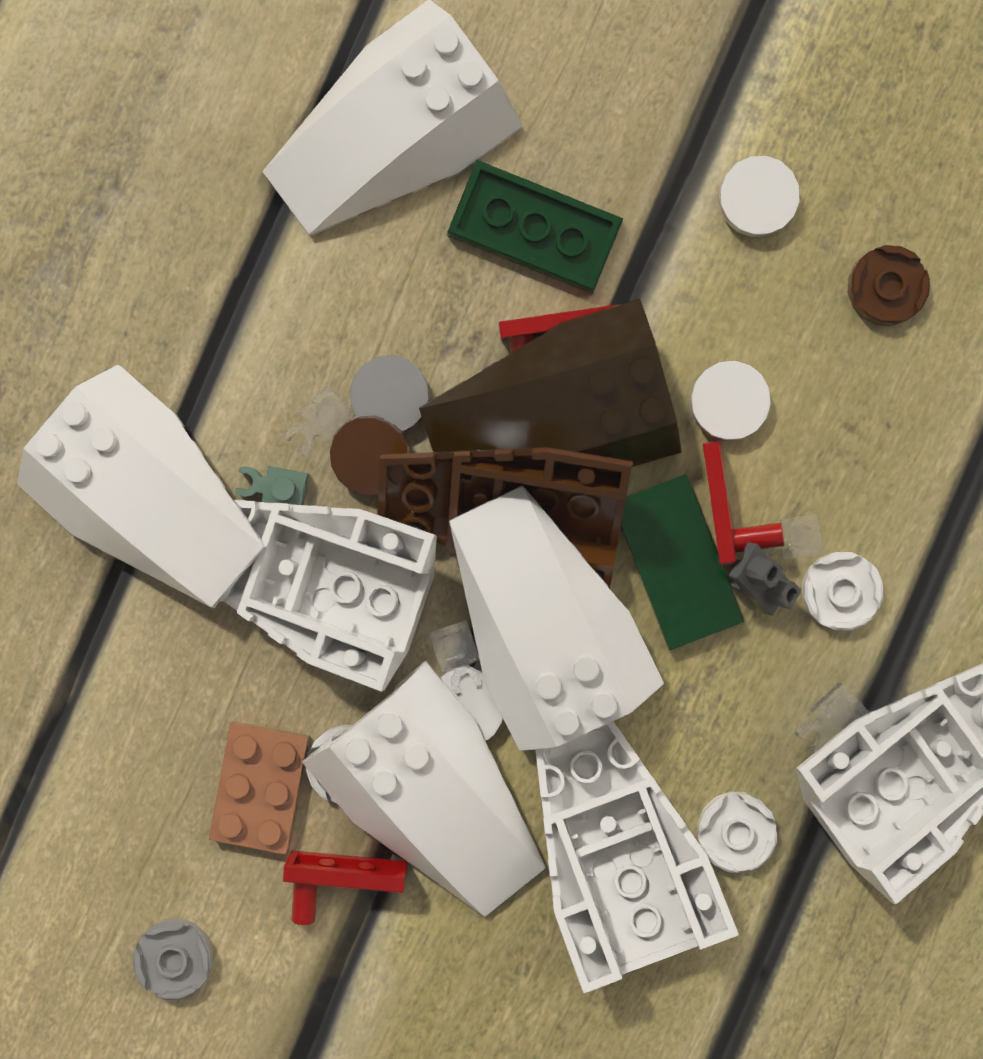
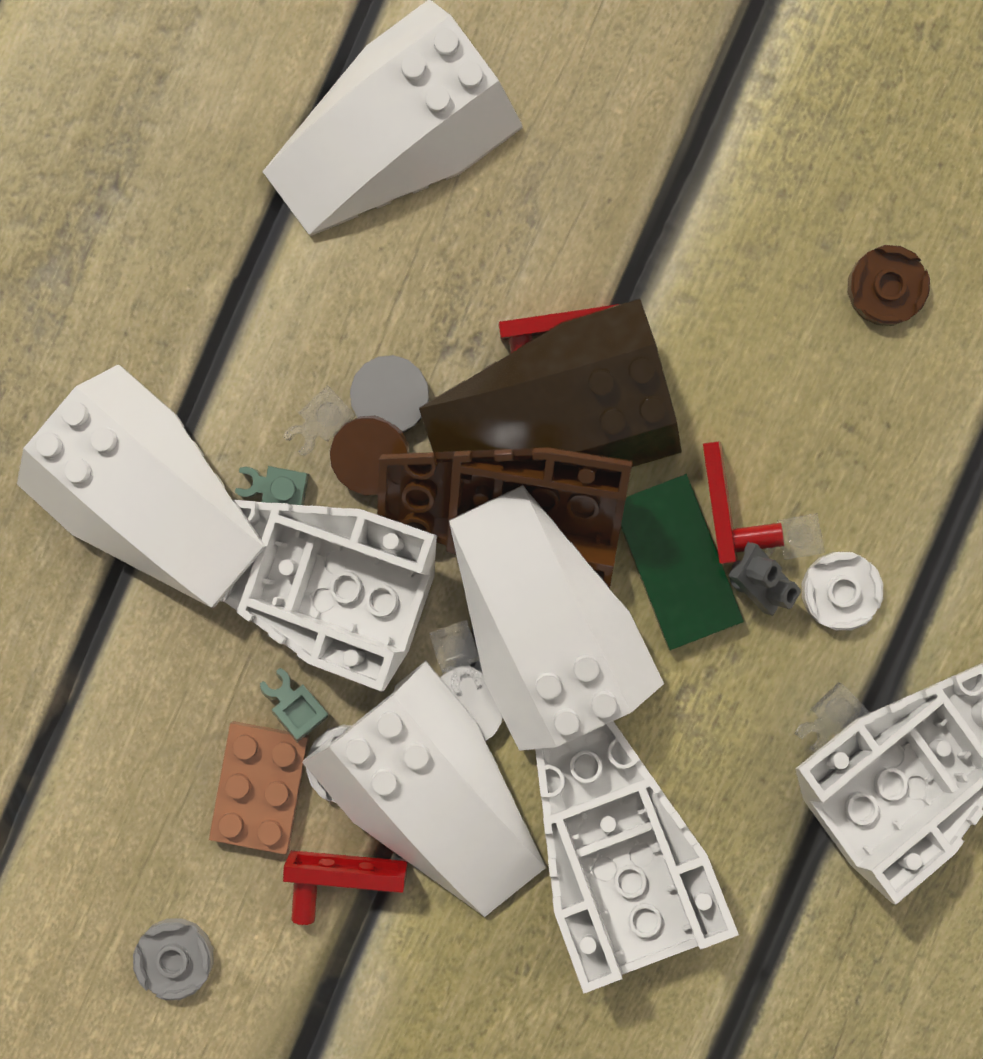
dark green tile [447,159,624,294] -> none
white tile [690,361,771,441] -> none
white tile [697,792,777,873] -> none
white tile [719,156,800,237] -> none
none -> sand green plate [260,668,328,742]

